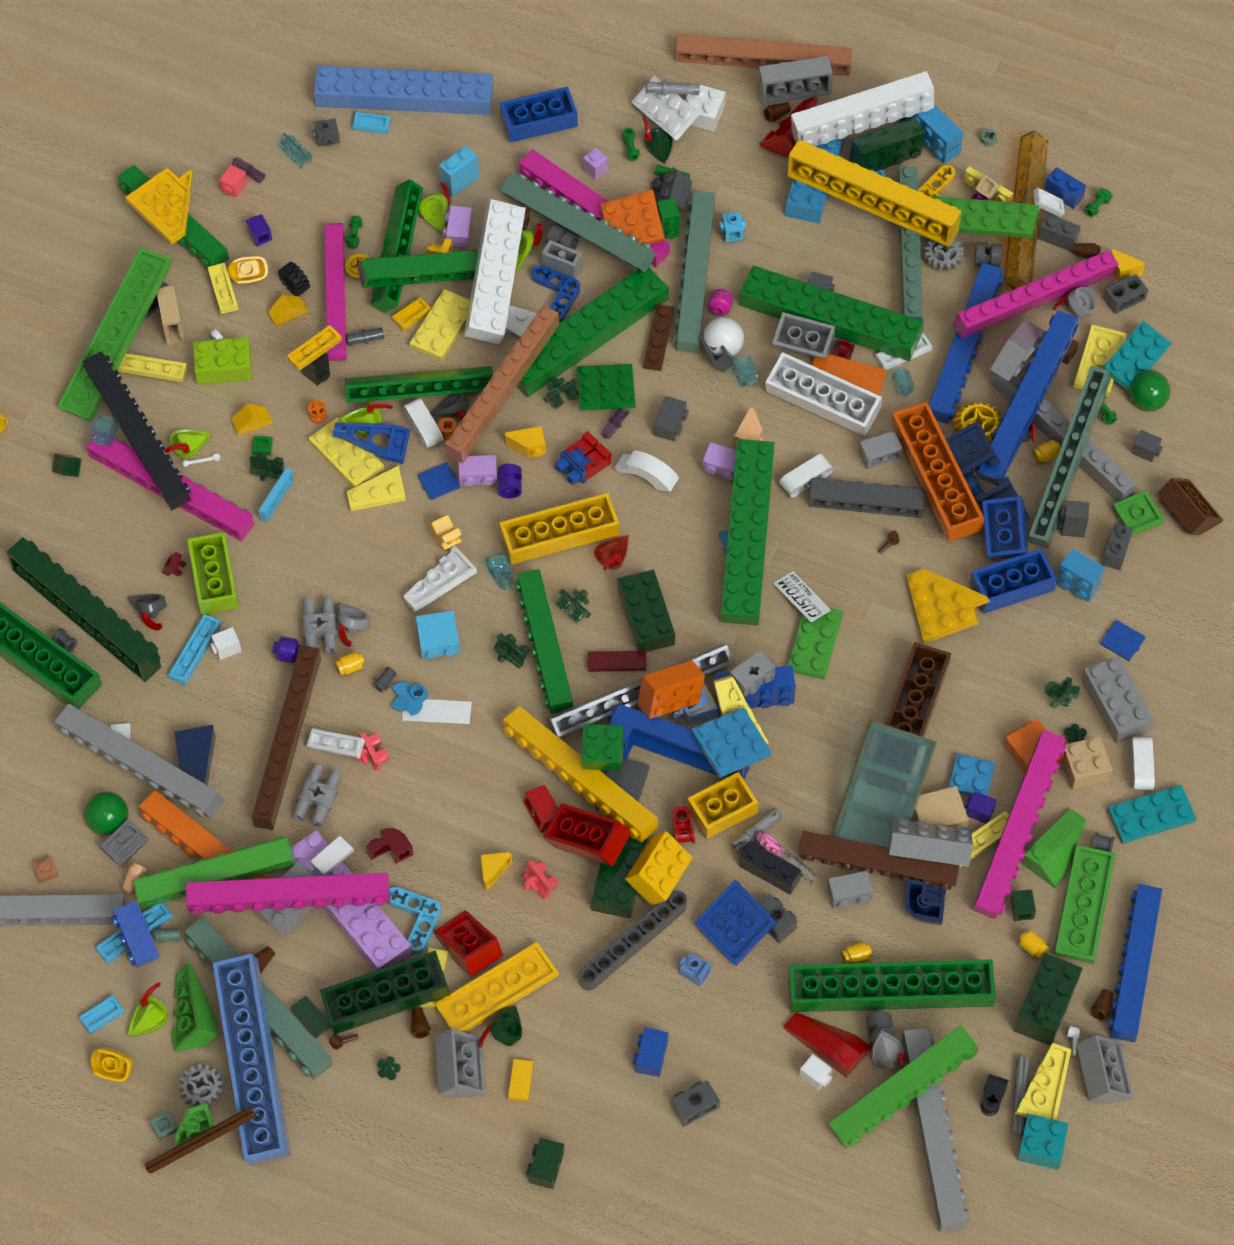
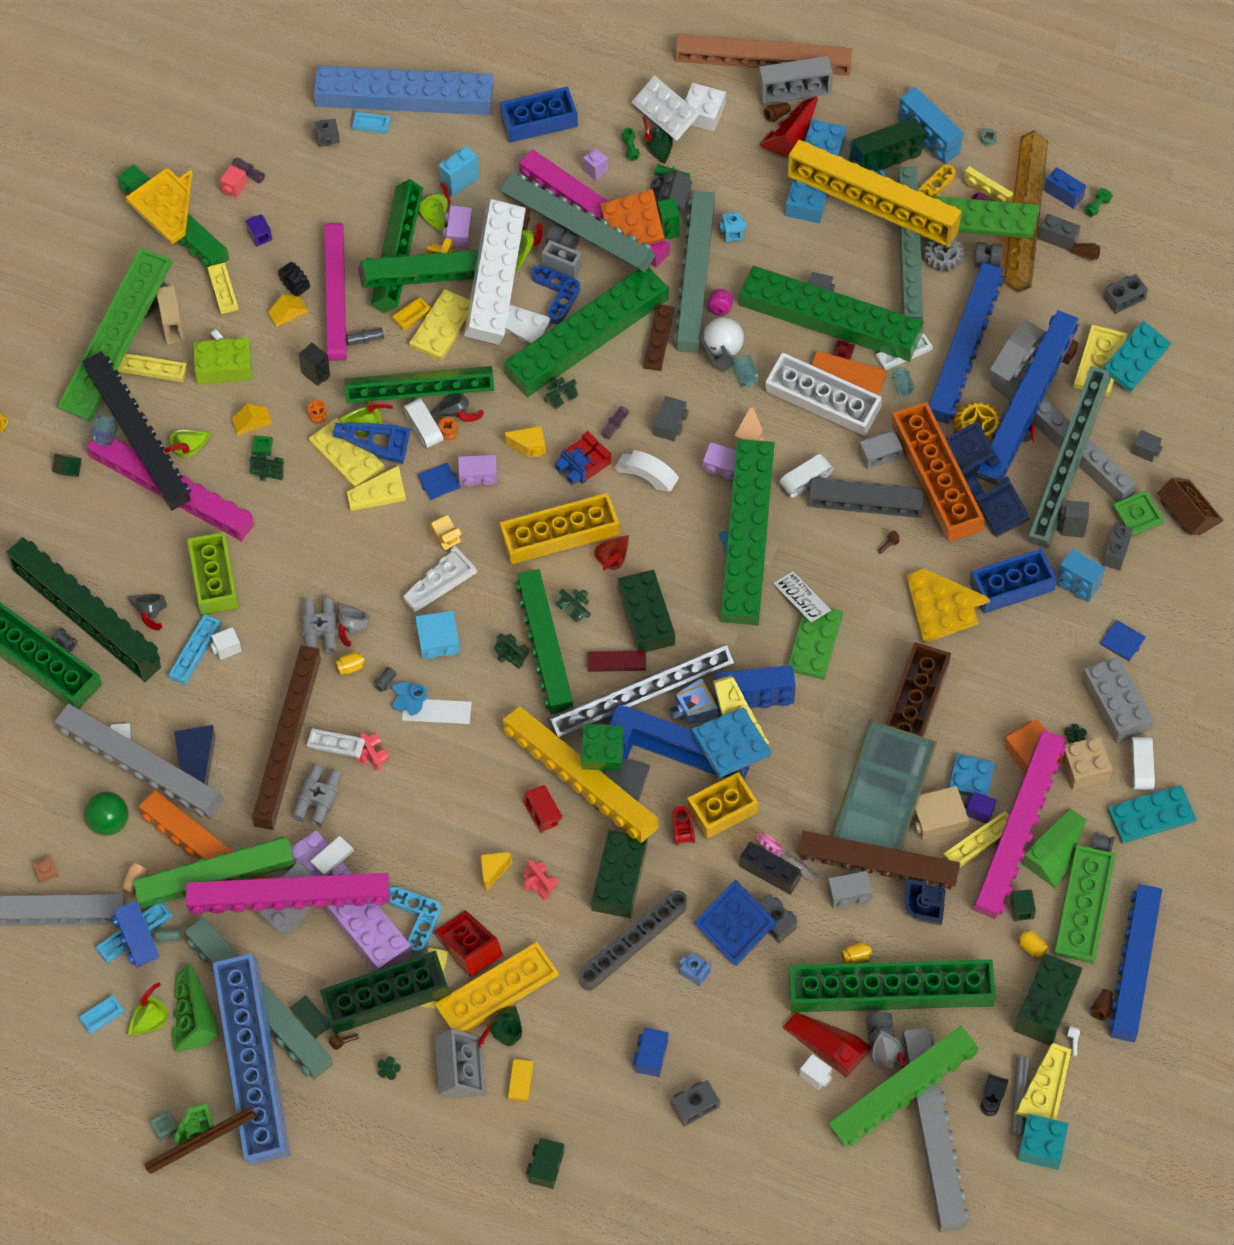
yellow piece [90,1047,134,1082] -> none
flat silver plate [100,819,149,867] -> none
dark red tile [162,552,187,576] -> none
light grey gear [178,1064,224,1107] -> none
white hinge [182,453,220,467] -> none
yellow piece [228,256,268,284] -> none
reddish brown cone [254,946,275,974] -> none
medium azure tile [258,467,294,523] -> none
dark purple head [272,636,300,663] -> none
clear light blue hinge [279,133,312,169] -> none
yellow plate [287,325,342,371] -> none
green bar [345,216,363,249] -> none
yellow gear [345,253,370,279] -> none
dark red brick [366,828,413,864] -> none
reddish brown cone [410,1007,431,1039] -> none
nougat brick [445,305,560,464] -> none
clear light blue piece [485,552,514,590] -> none
dark purple wheel [497,464,522,499] -> none
red brick [543,803,631,866] -> none
green plate [577,364,635,411] -> none
yellow brick [625,831,693,906] -> none
orange brick [637,660,705,719] -> none
light grey pin [646,81,700,95] -> none
light grey brick [730,650,775,697] -> none
light grey pin [731,807,782,853] -> none
light grey slope [772,312,836,359] -> none
white brick [791,71,934,146] -> none
light grey brick [888,817,973,867] -> none
dark pink brick [953,250,1119,339] -> none
tan plate [975,174,1001,199] -> none
blue brick [982,496,1029,560] -> none
yellow brick [1032,439,1061,464] -> none
white tile [1033,187,1065,217] -> none
clear green hips [1045,677,1080,708] -> none
light grey piece [1052,287,1095,318] -> none
light grey slope [1077,1035,1134,1104] -> none
green bar [1100,396,1117,425] -> none
yellow slope [1111,249,1146,282] -> none
green piece [1128,370,1170,412] -> none

